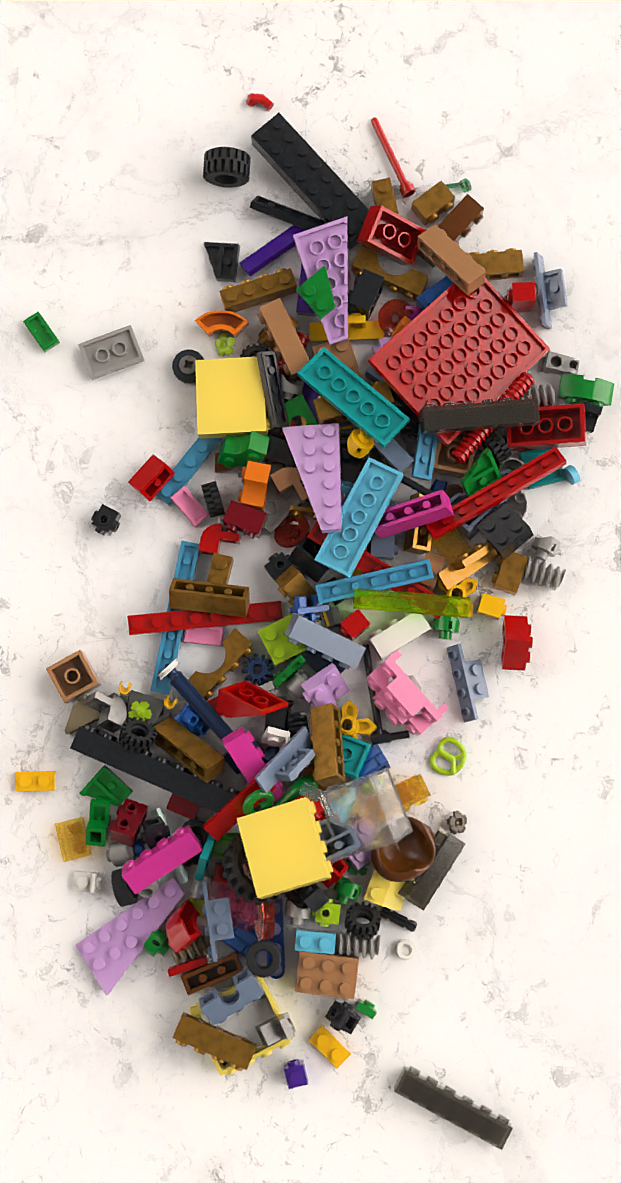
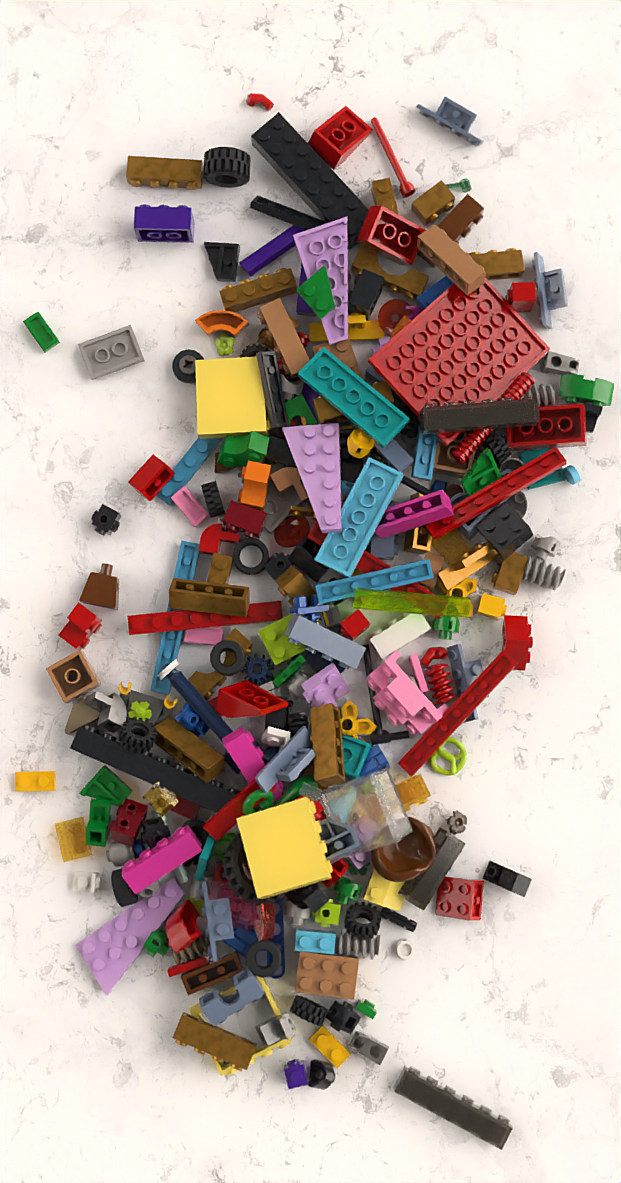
none -> red brick [58,602,103,650]
none -> reddish brown torso [79,563,119,610]
none -> pearl gold brick [126,156,203,190]
none -> dark purple brick [134,204,194,243]
none -> clear yellow plate [142,781,179,817]
none -> black tyre [210,640,245,676]
none -> black tyre [233,538,269,575]
none -> black tyre [289,995,328,1026]
none -> red slope [308,106,373,170]
none -> black piece [308,1059,335,1090]
none -> flat silver leg [349,1031,389,1065]
none -> red plate [397,650,518,777]
none -> bright pink tile [408,654,428,693]
none -> sand blue bracket [416,96,484,146]
none -> red arm [420,647,448,667]
none -> red piece [424,663,457,706]
none -> red bracket [435,876,484,921]
none -> black slope [482,861,532,897]

